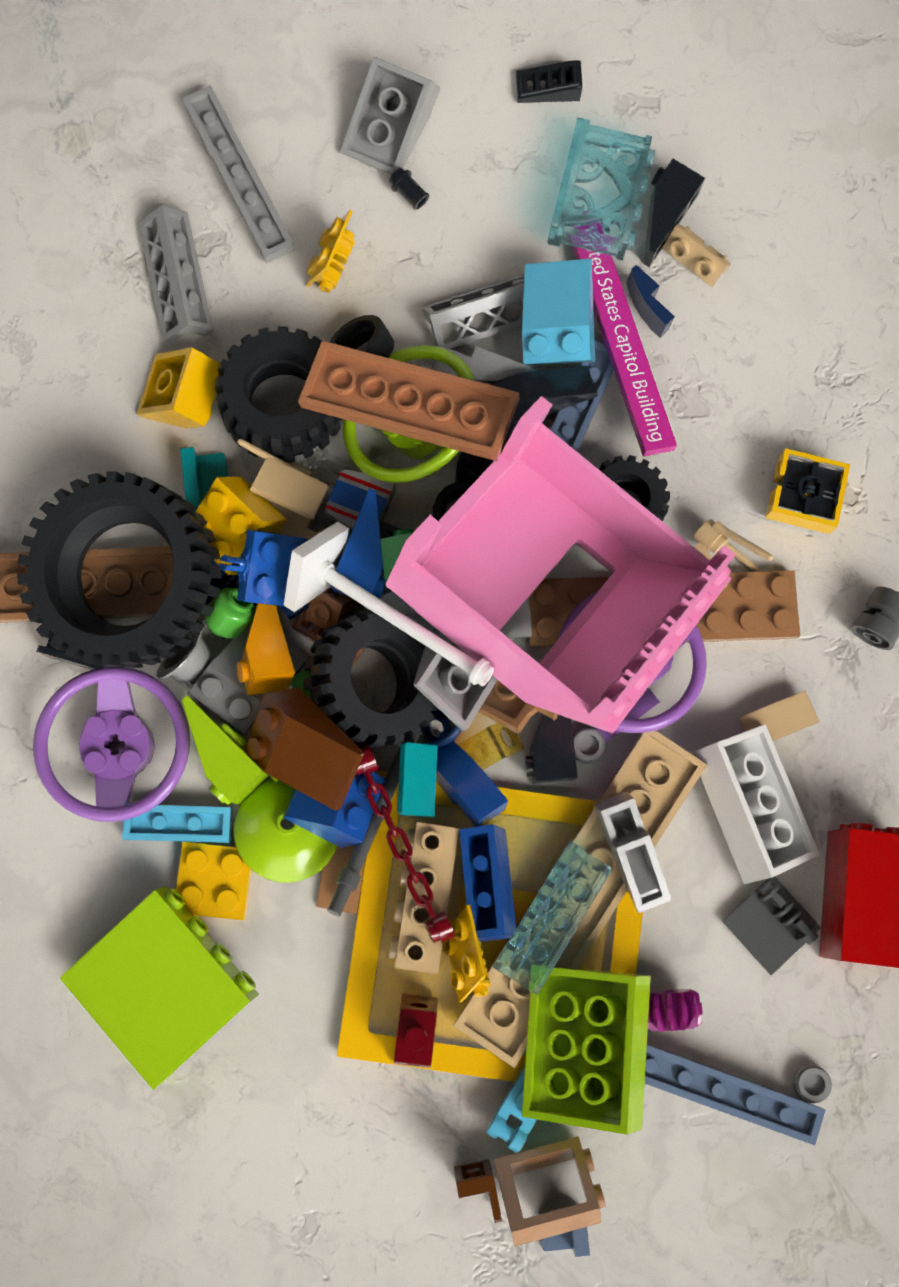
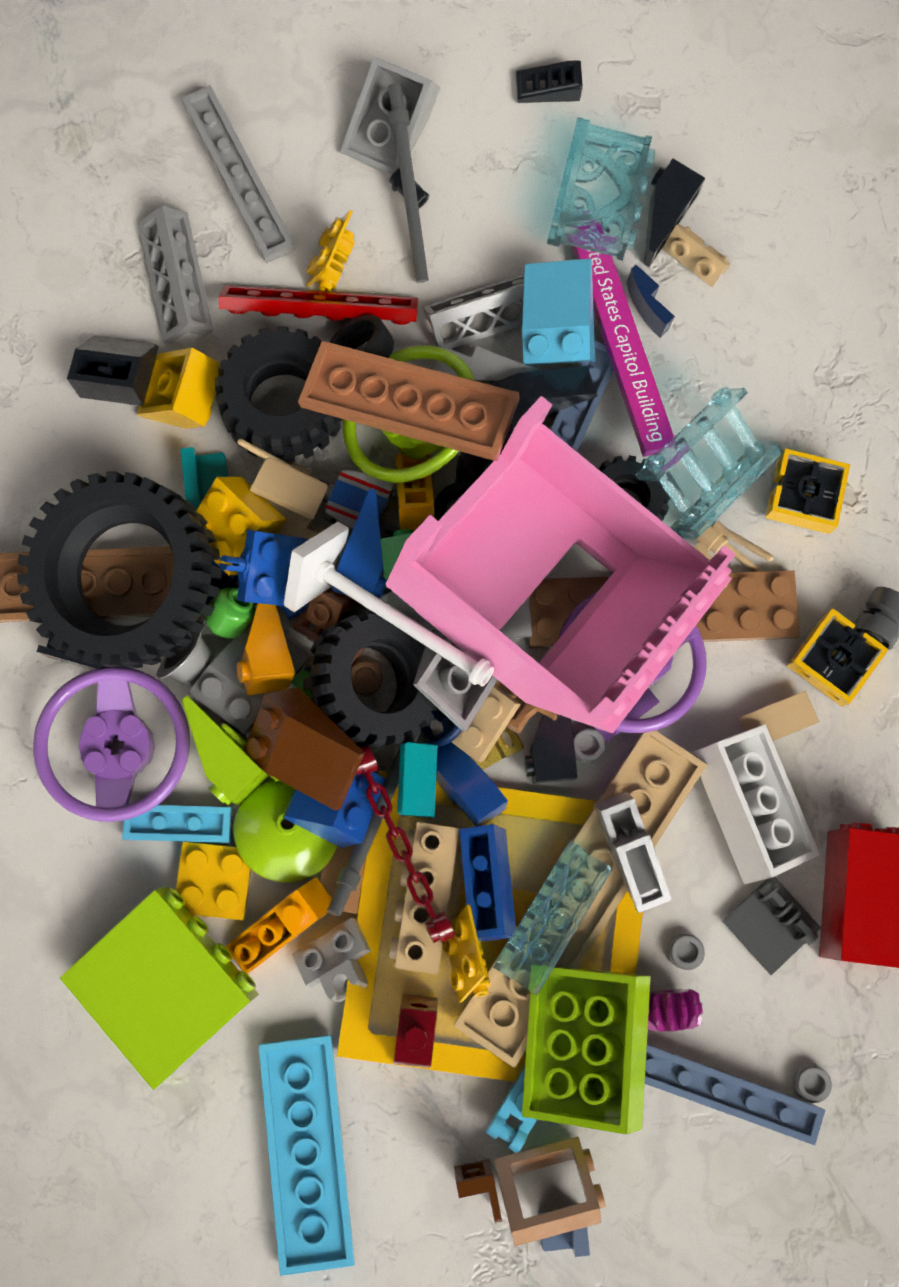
none -> black slope [67,336,159,406]
none -> red plate [218,285,418,325]
none -> light orange slope [225,877,332,974]
none -> medium azure plate [259,1034,355,1276]
none -> light grey plate [292,918,371,1002]
none -> medium nougat tile [351,660,383,696]
none -> dark grey bar [388,83,429,283]
none -> light orange slope [396,454,435,532]
none -> tan plate [452,685,521,762]
none -> clear light blue fence [635,387,783,539]
none -> light grey tile [667,934,705,970]
none -> piece [786,608,889,707]

